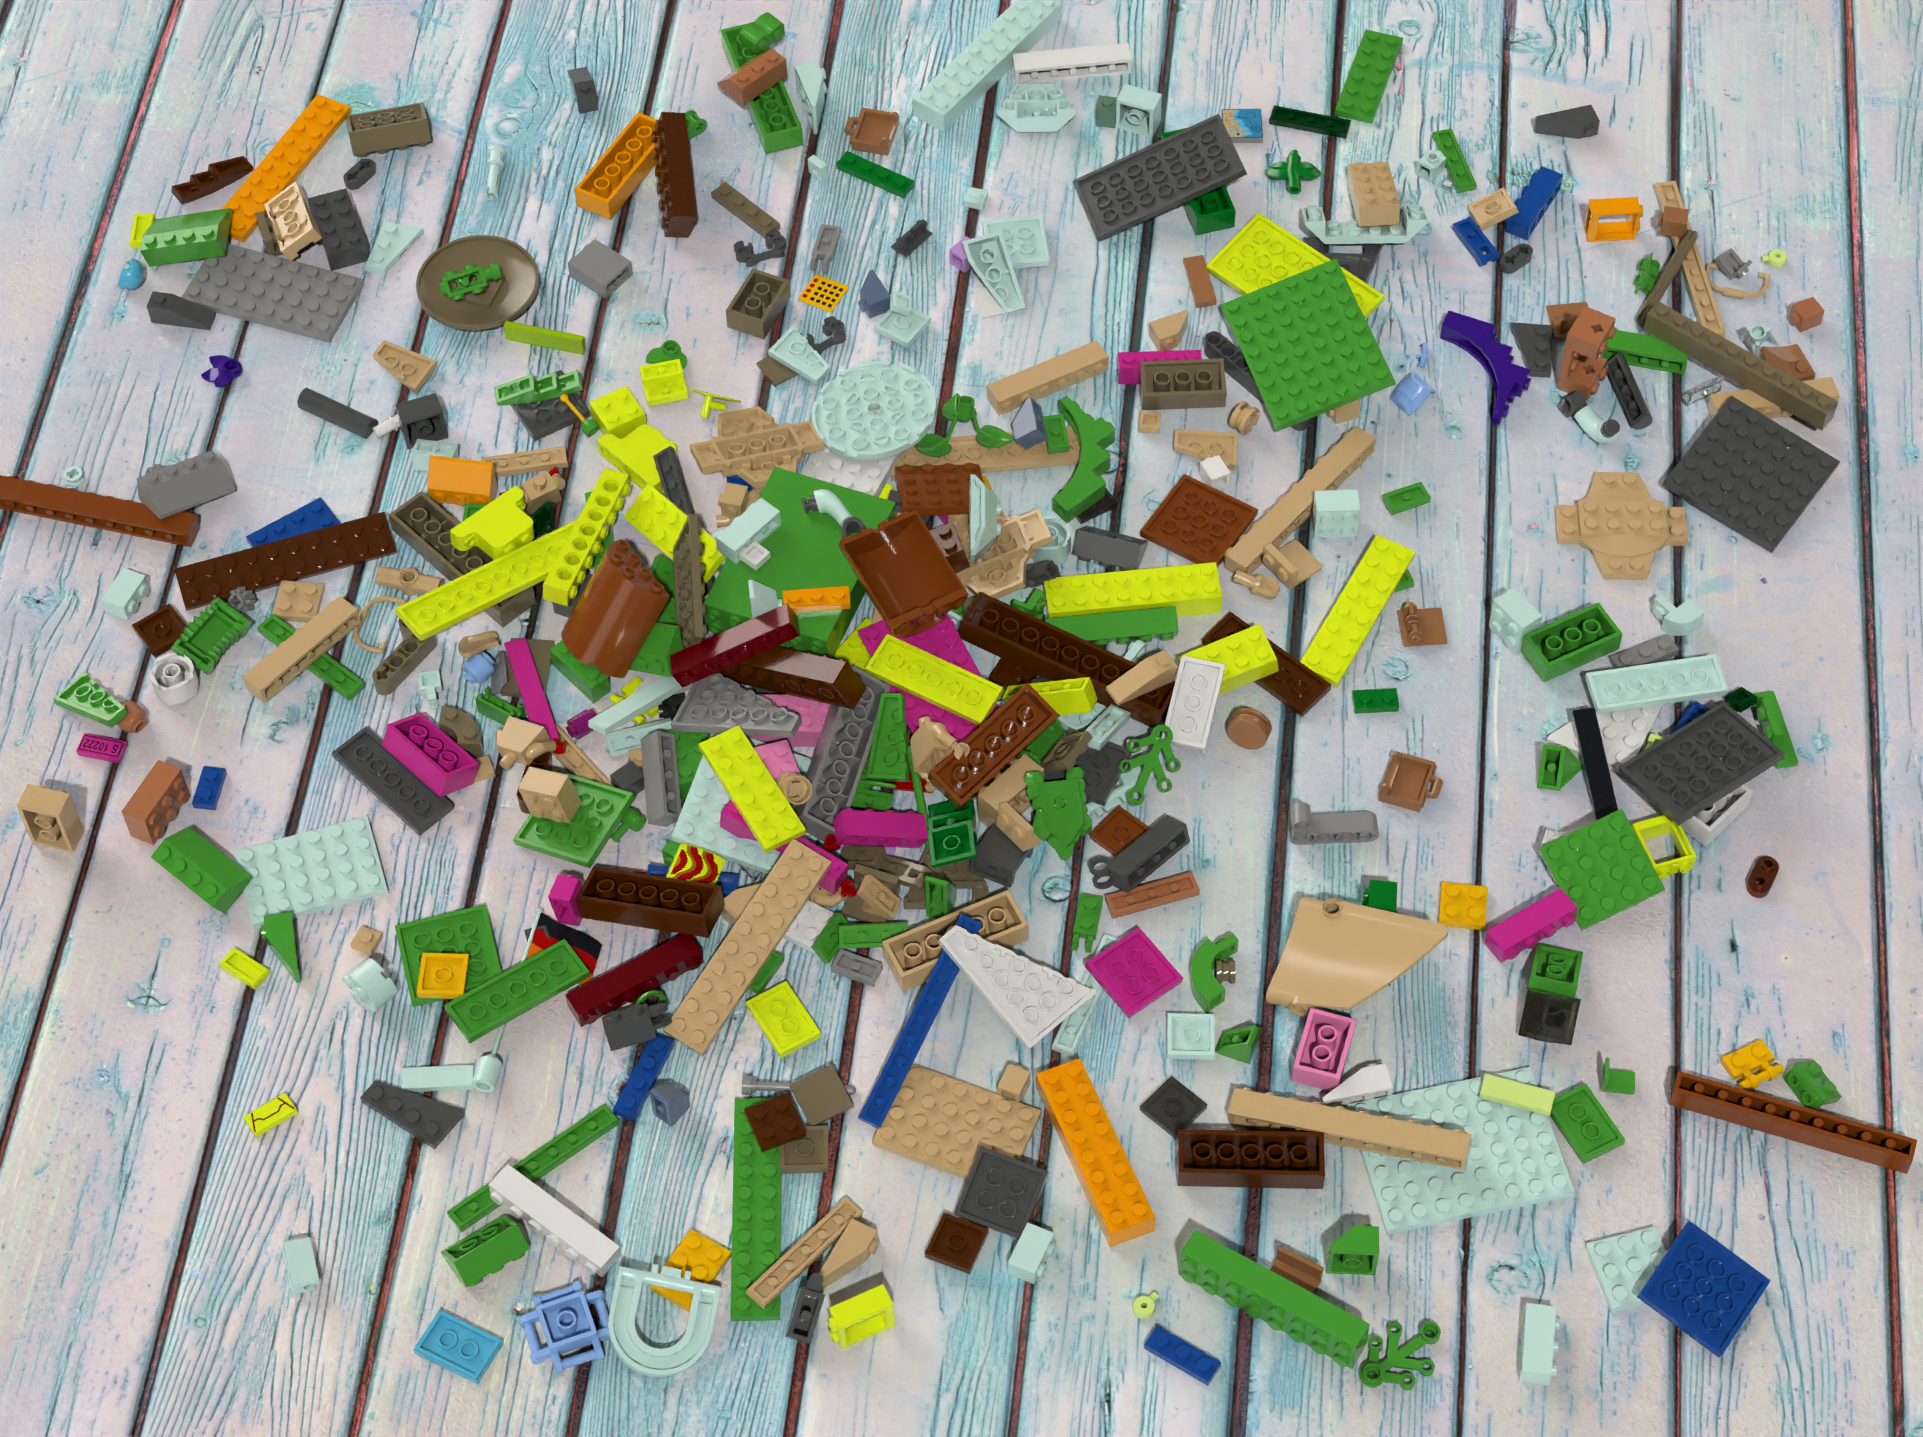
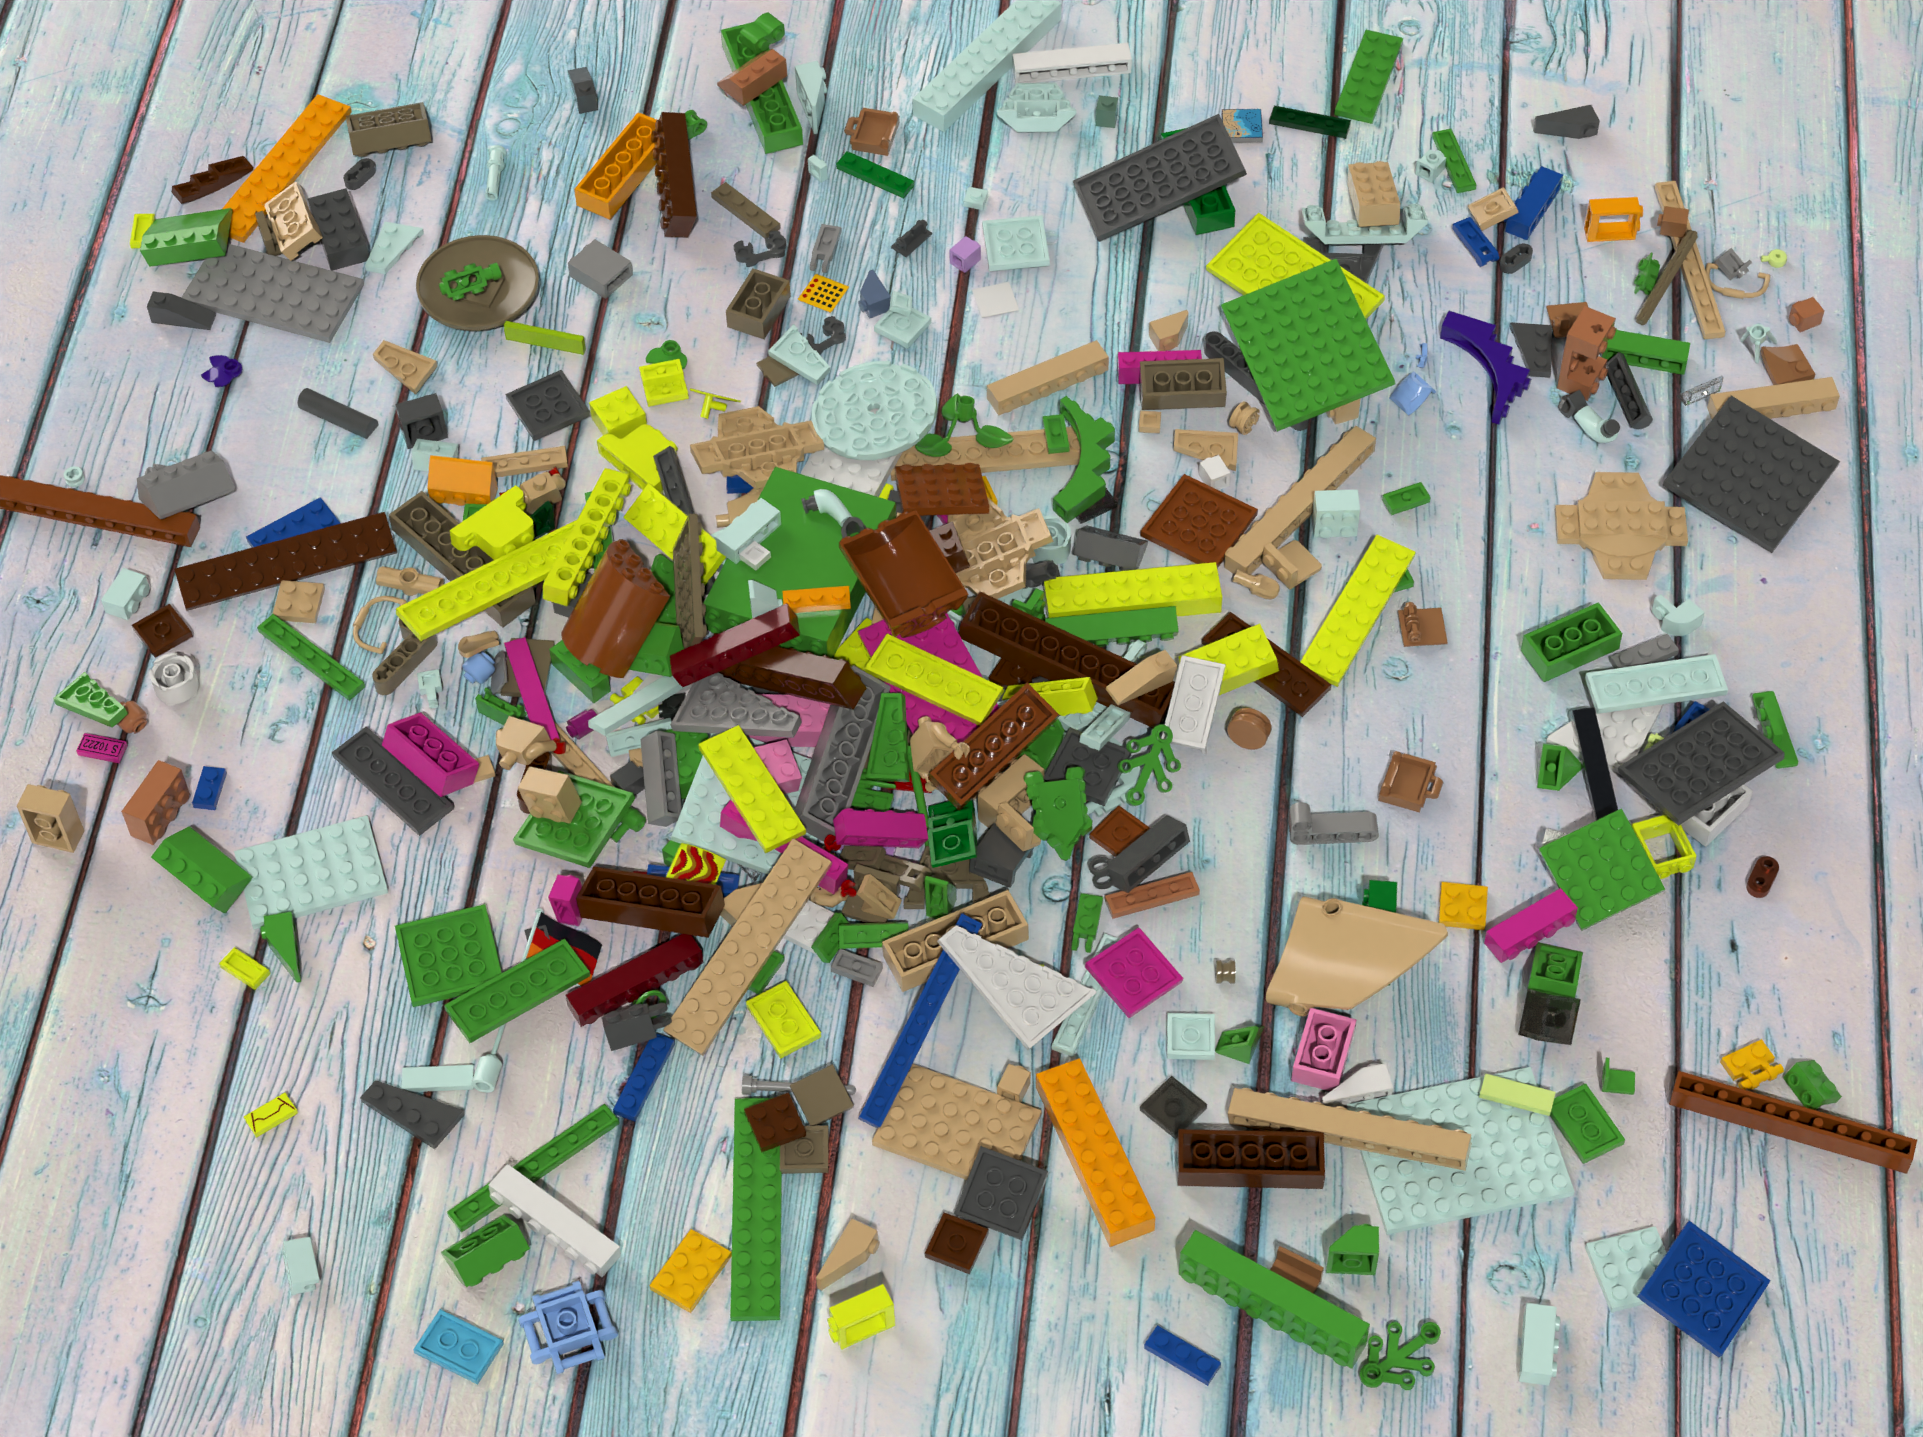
medium azure hair [119,258,144,290] -> none
bright green piece [171,597,253,675] -> none
light grey gear [228,586,256,614] -> none
tan brick [242,596,361,703] -> none
light aqua brick [342,958,398,1015] -> none
tan plate [351,926,383,956] -> none
white axle [372,414,400,439] -> none
yellow plate [416,953,470,999] -> none
dark tan brick [439,706,484,759] -> none
bright green slope [494,370,583,405] -> none
hinge [560,394,600,438] -> none
light aqua piece [608,1264,721,1377] -> none
sand blue slope [650,1083,690,1127] -> none
tan brick [718,482,749,518] -> none
tan tile [746,1197,864,1309] -> none
tan wheel [775,771,812,805] -> none
dark grey hinge [785,1272,825,1344] -> none
light aqua wedge [962,230,1026,314] -> none
light aqua wedge [969,474,1001,563] -> none
light aqua brick [1008,1222,1057,1285] -> none
sand blue slope [1012,397,1048,450] -> none
dark tan plate [1040,731,1093,773] -> none
light aqua brick [1116,84,1162,138] -> none
yellowish green piece [1132,1292,1159,1319] -> none
medium nougat tile [1183,255,1217,308] -> none
bright green arch [1190,933,1239,1013] -> none
green plant [1265,150,1321,194] -> none
green plate [1352,688,1399,714] -> none
light aqua brick [1489,587,1542,654] -> none
dark tan brick [1643,301,1838,430] -> none
dark green plate [1719,687,1757,713] -> none

